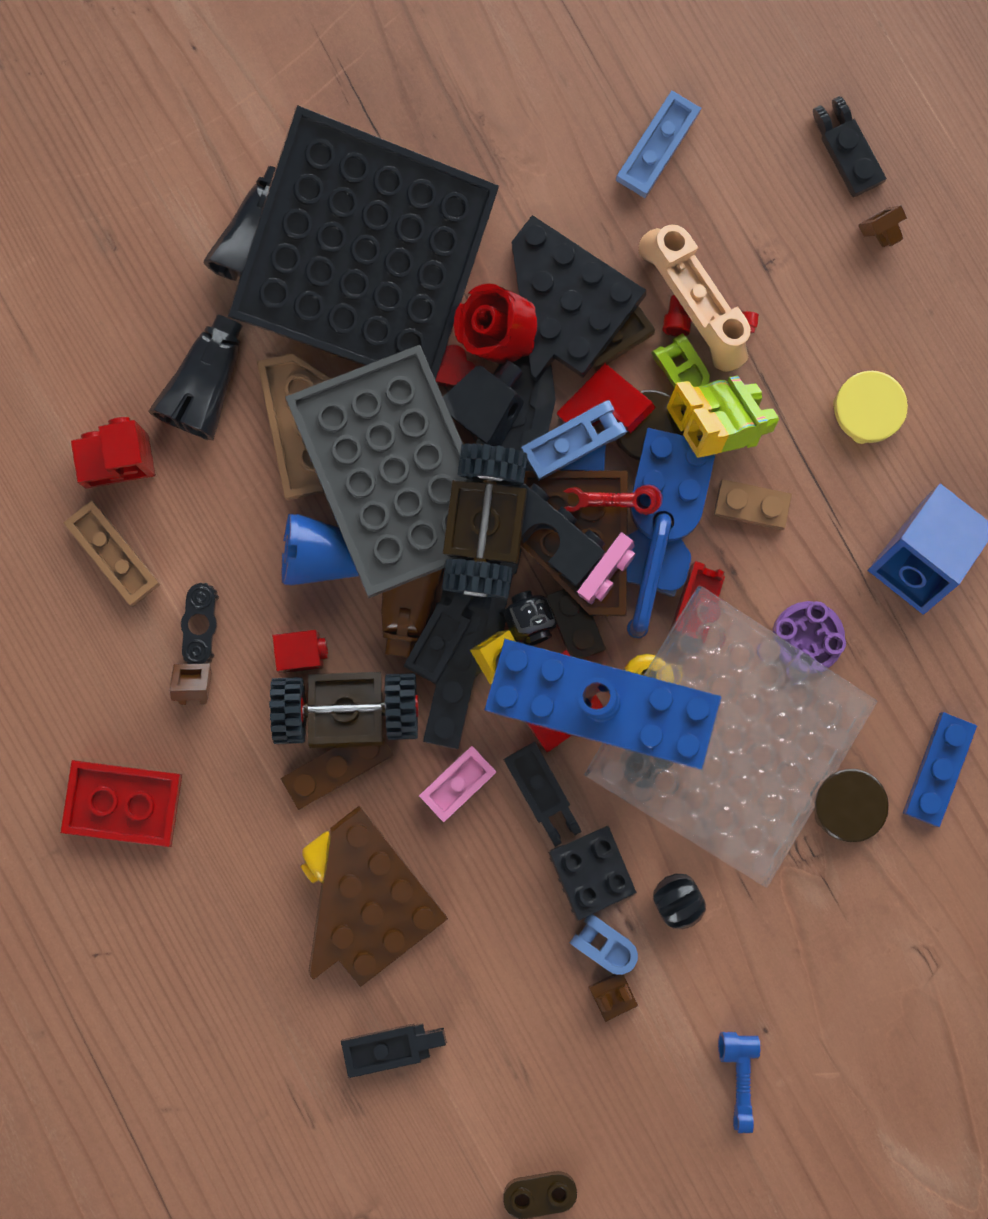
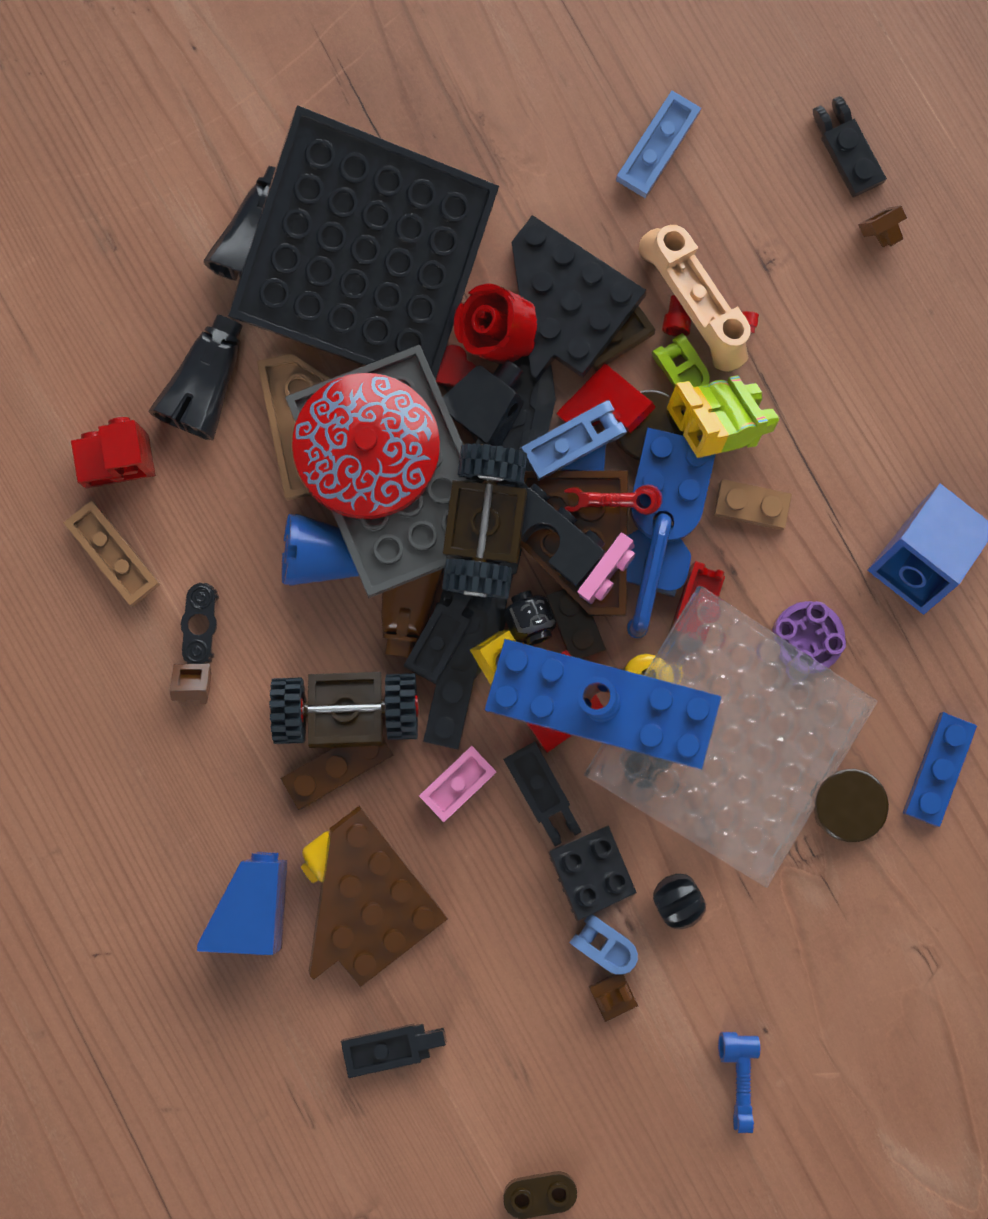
red plate [60,760,182,847] -> none
red brick [272,630,328,673] -> none
light yellow tile [833,371,908,444] -> none
none -> blue slope [197,852,288,955]
none -> red dish [292,373,440,519]

